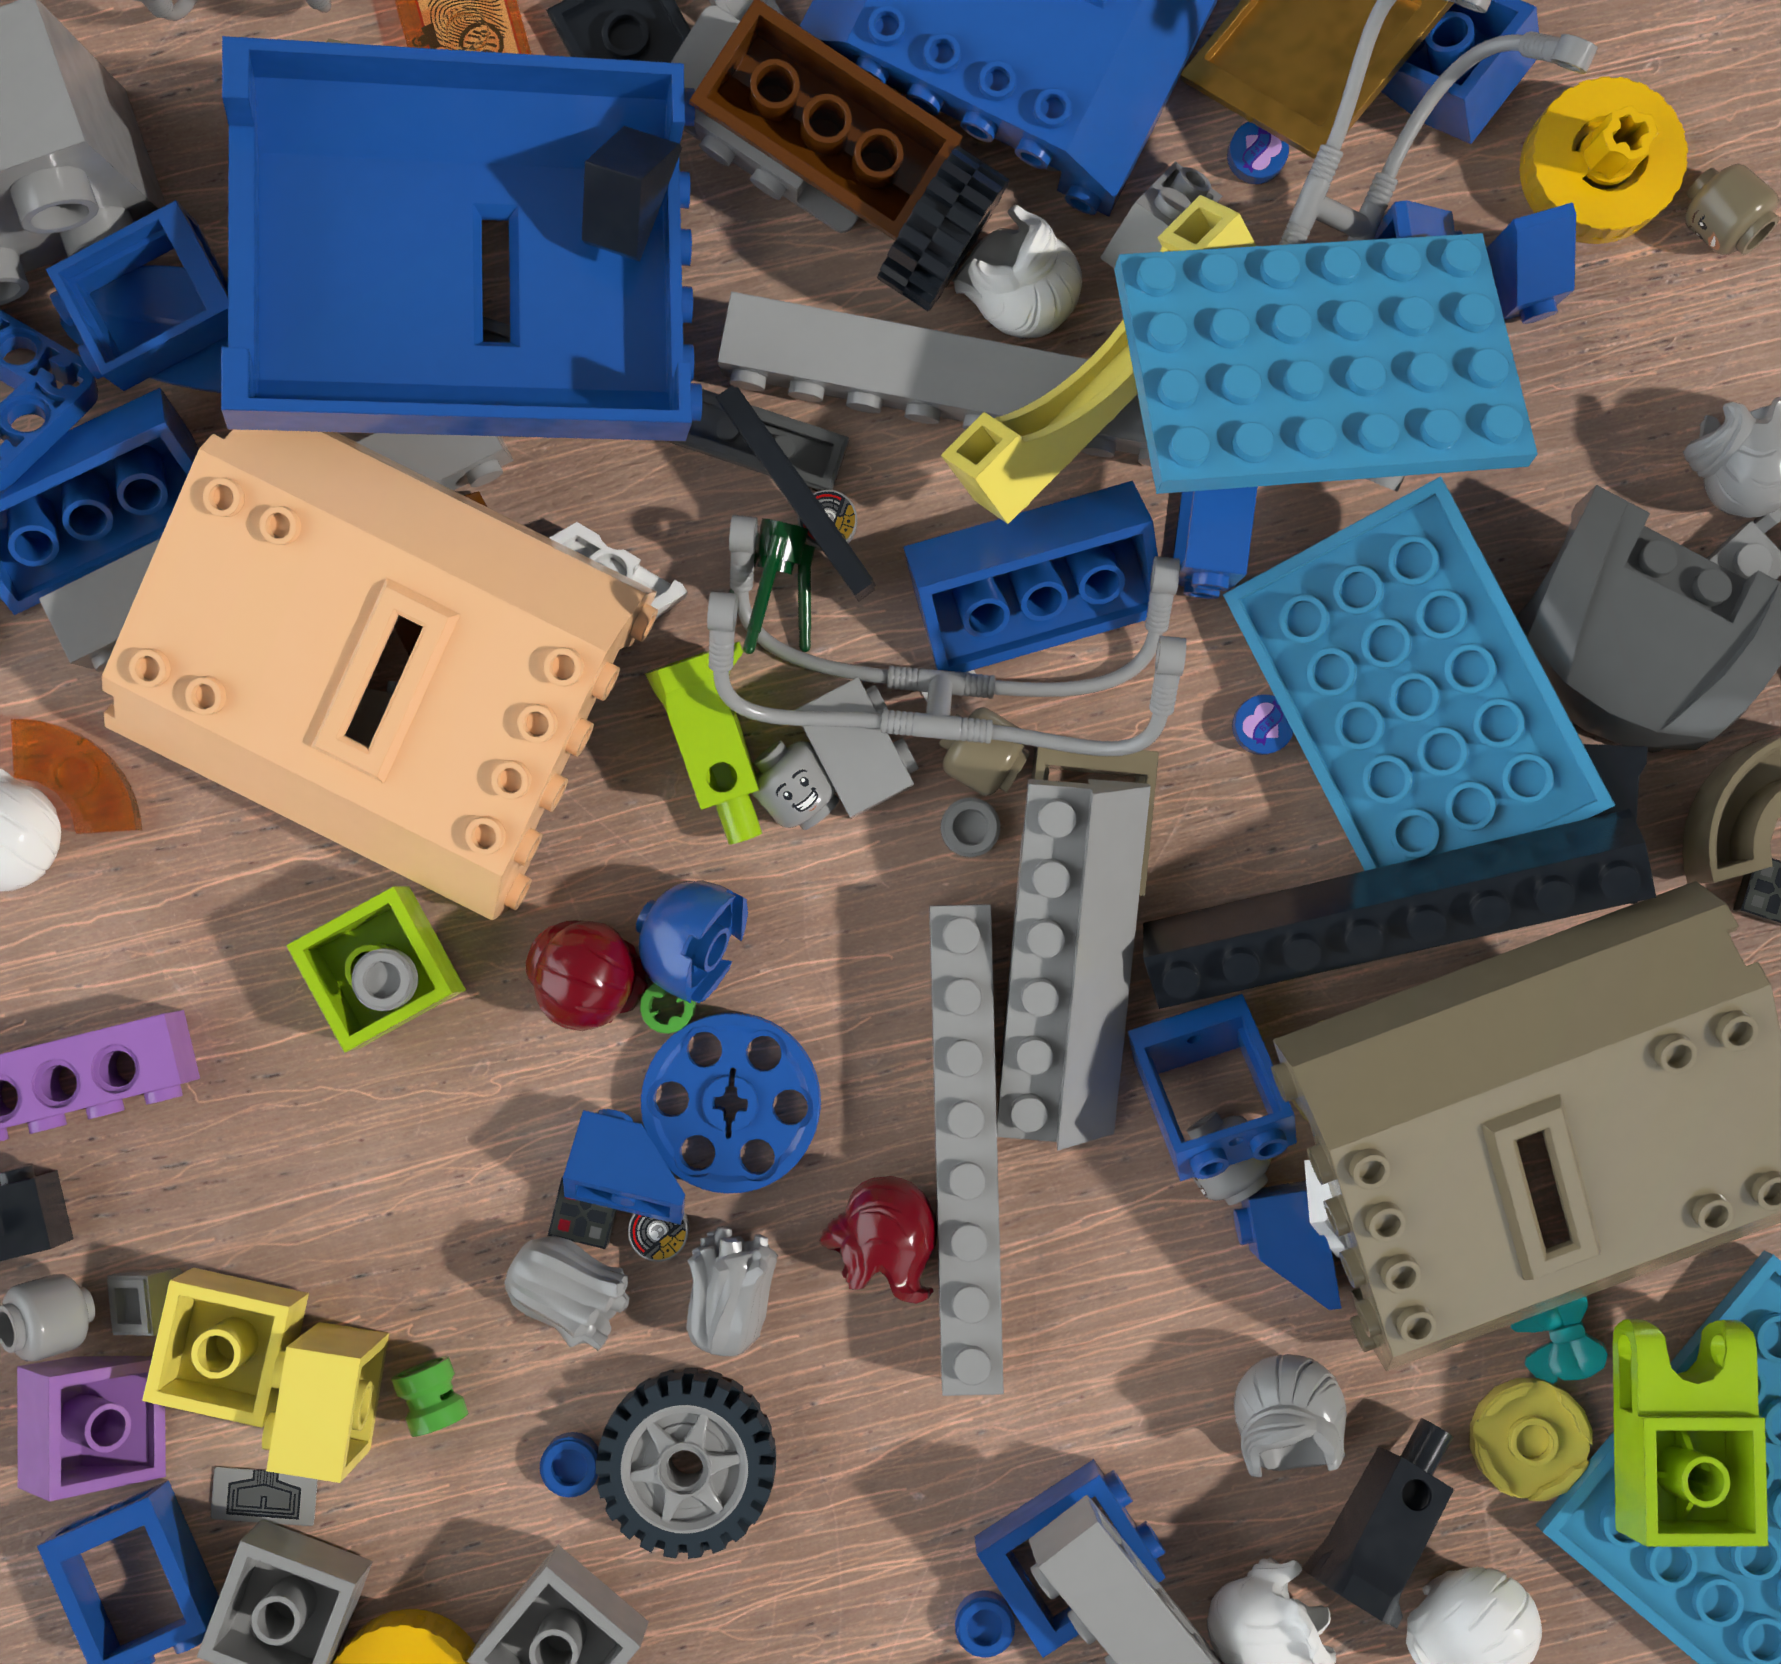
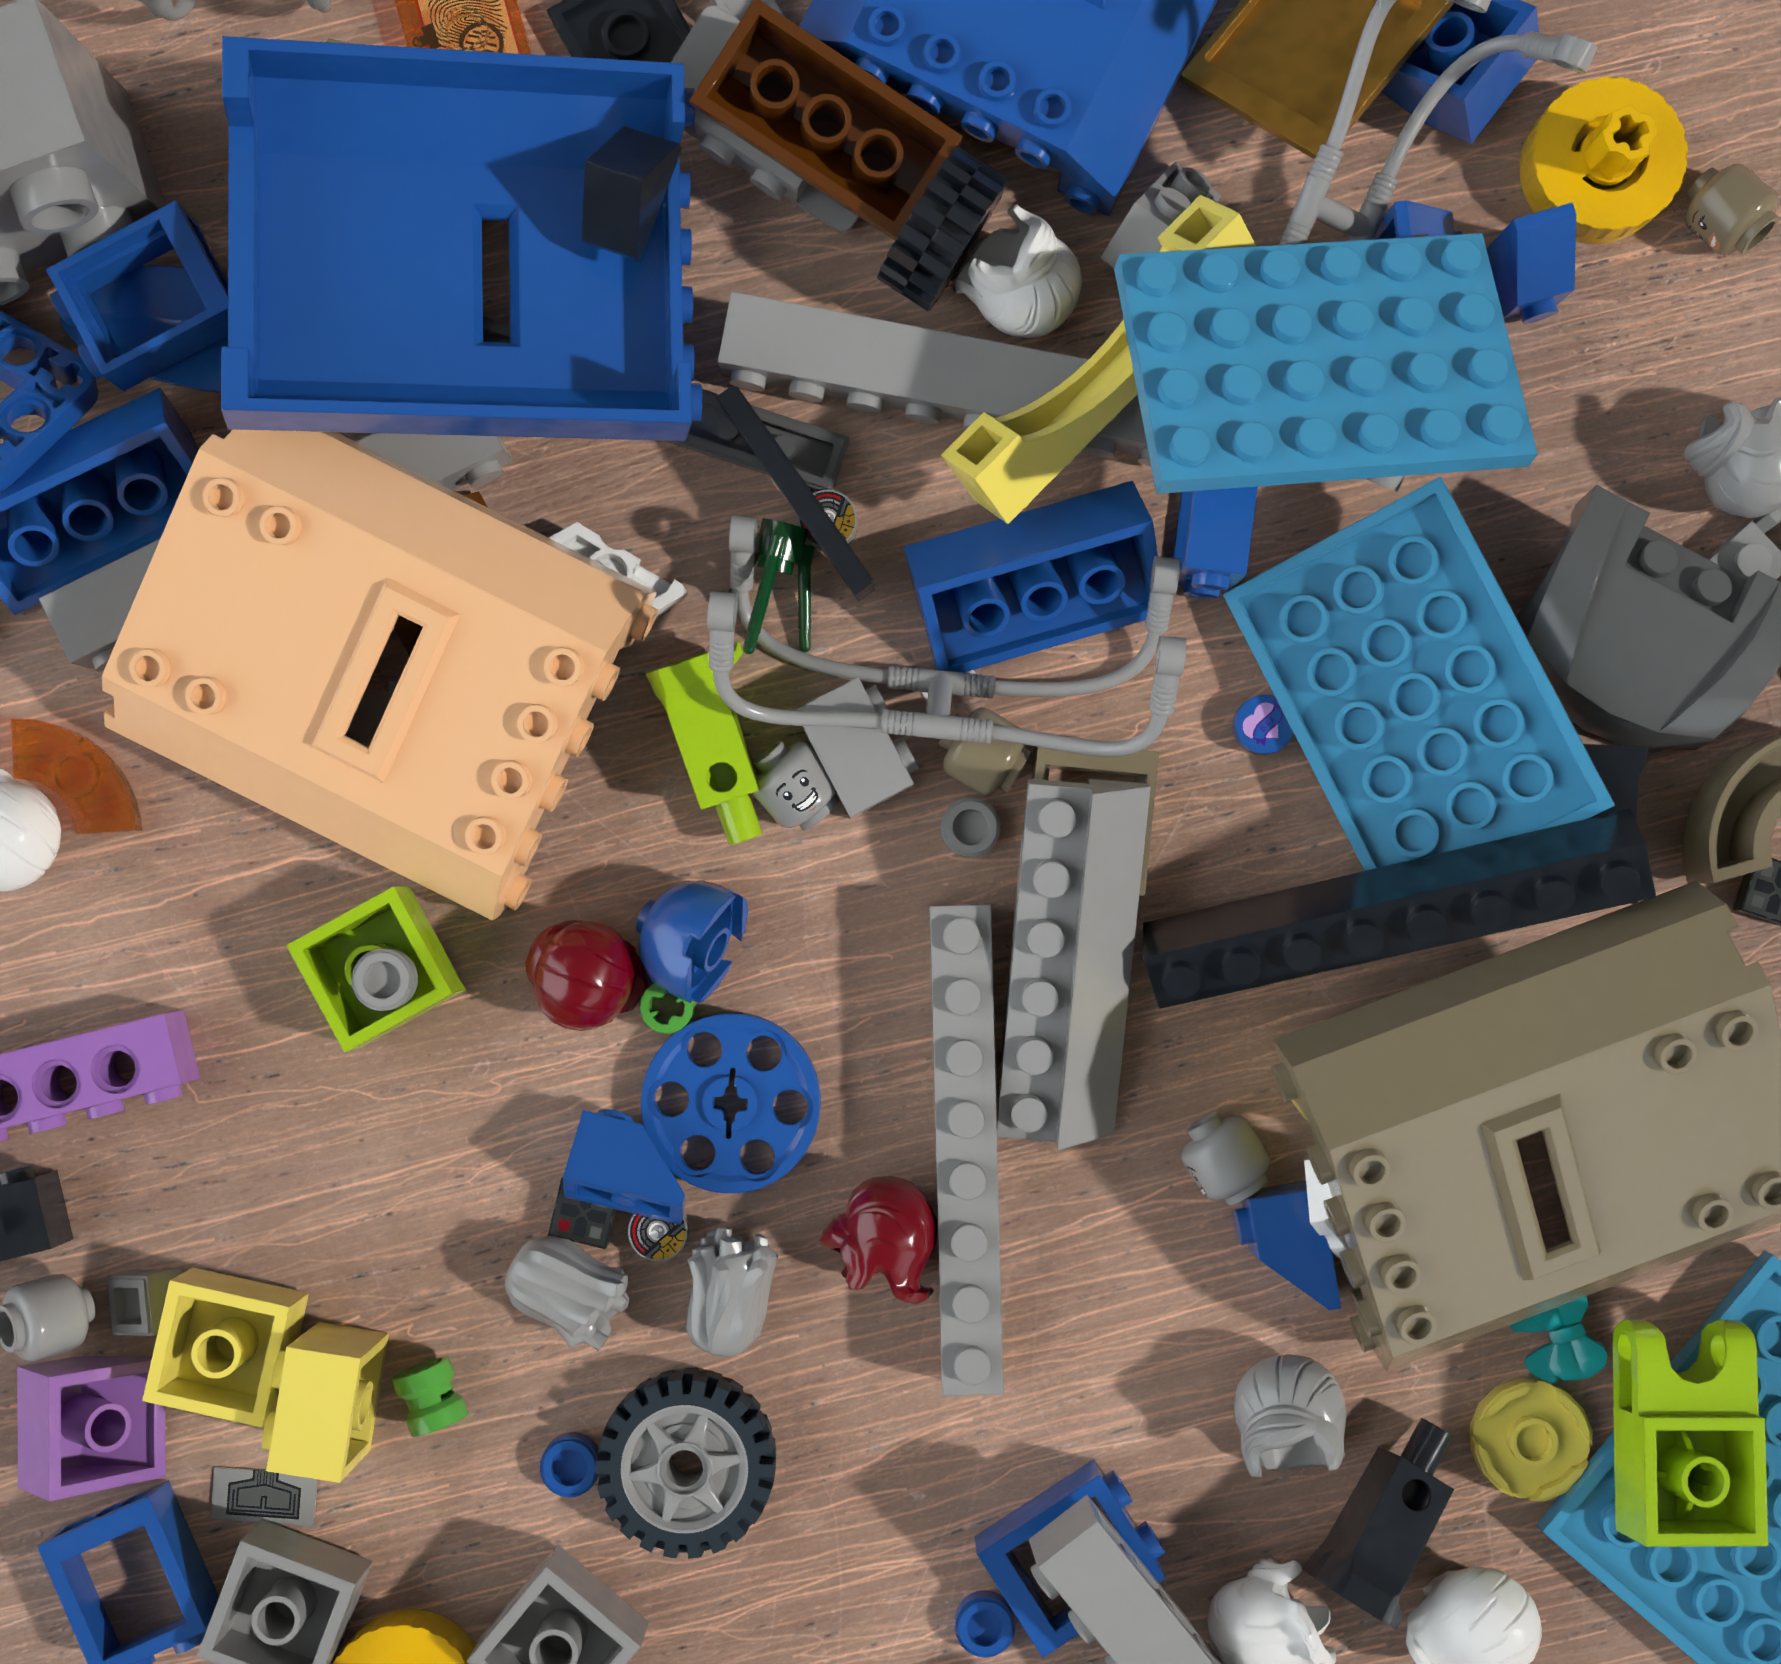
blue window [1128,994,1297,1182] -> none
blue tile [1227,122,1289,184] -> none

